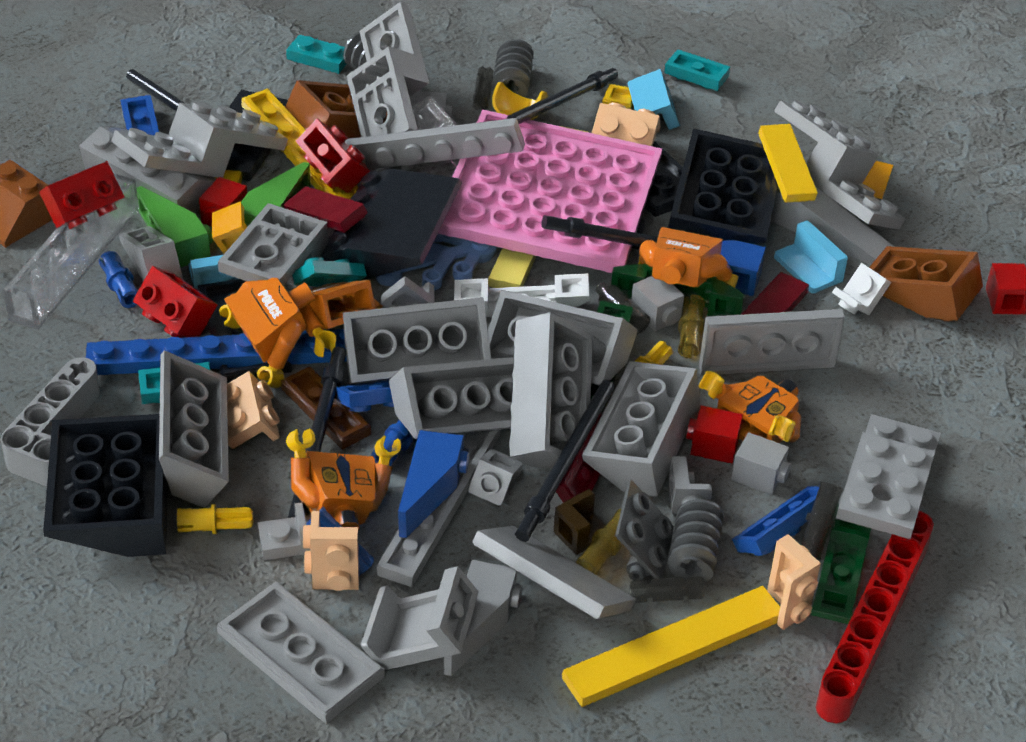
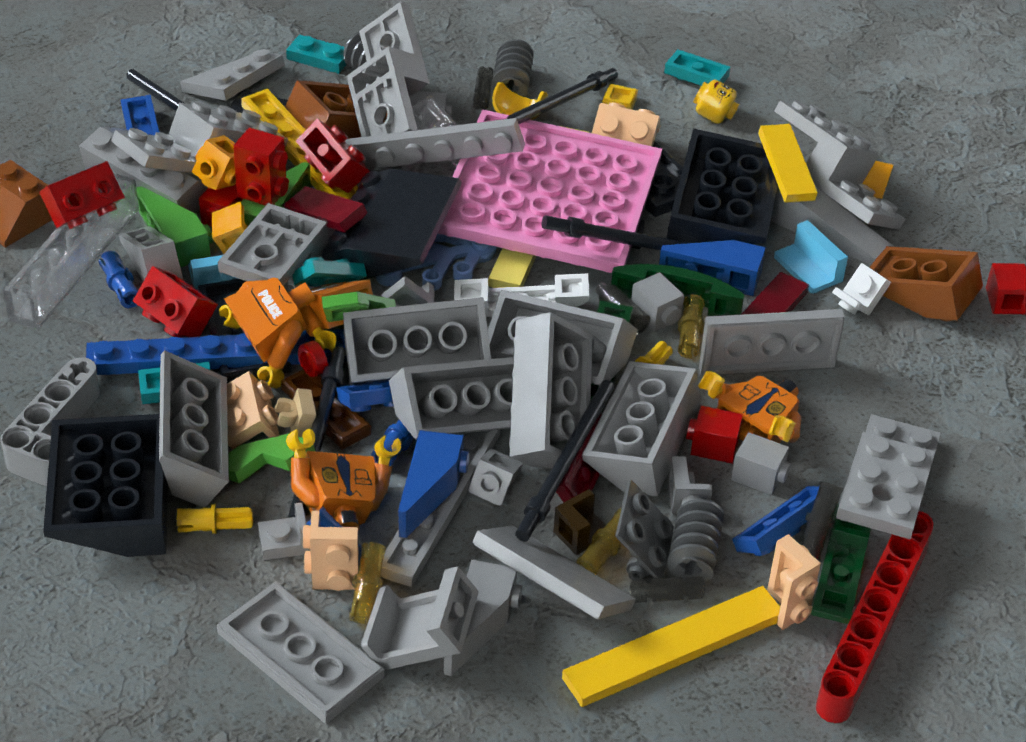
medium azure panel [628,69,680,130] -> none
orange torso [638,227,739,288] -> none
none -> light grey wing [180,49,285,100]
none -> light orange brick [192,135,236,190]
none -> bright green tile [228,433,316,483]
none -> red brick [233,127,289,206]
none -> tan tile [274,388,316,438]
none -> red tile [298,340,328,377]
none -> bright green tile [322,292,396,322]
none -> clear yellow pin [349,542,386,624]
none -> yellow head [693,80,740,124]

